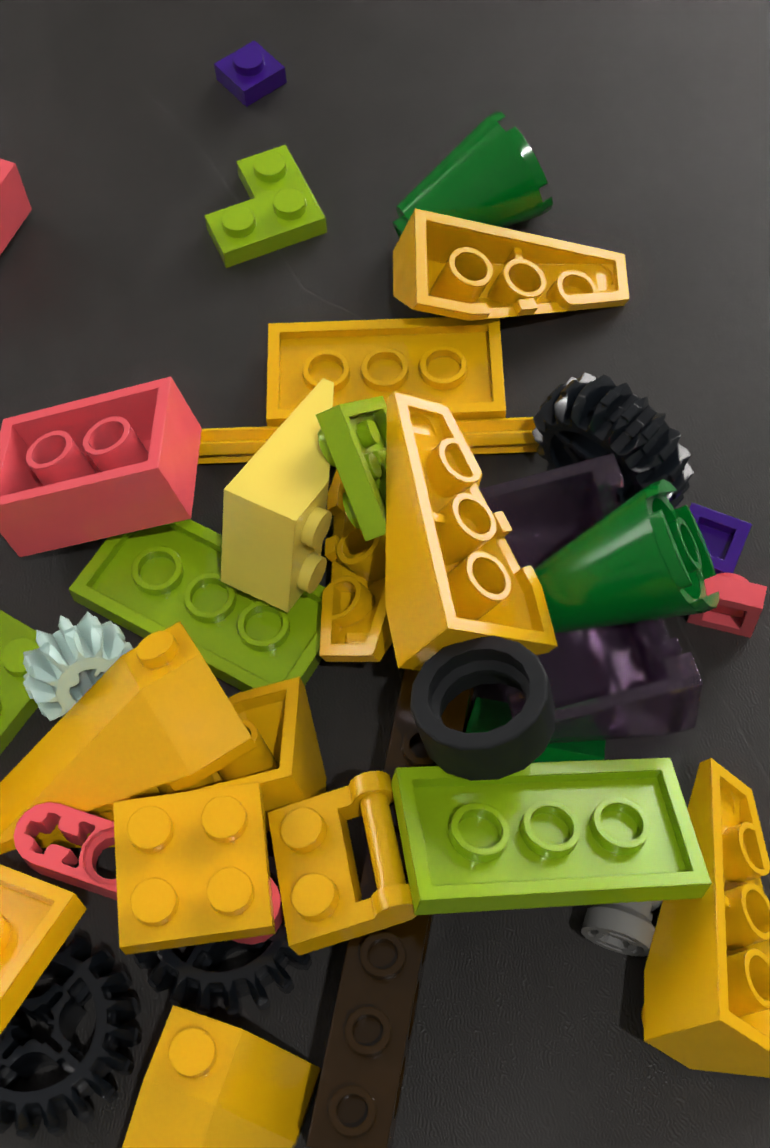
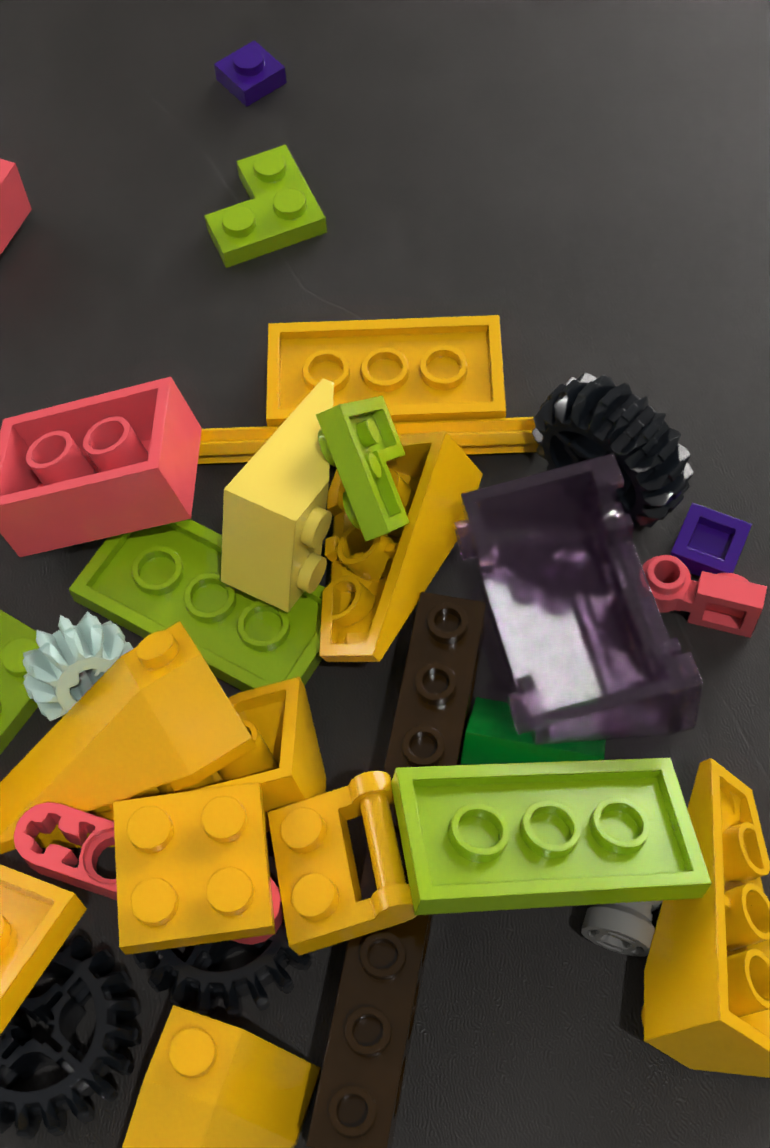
yellow wedge [385,392,558,671] -> none
green cone [392,111,553,238] -> none
yellow wedge [393,208,629,321] -> none
black tyre [410,636,555,781] -> none
green cone [533,479,720,634] -> none

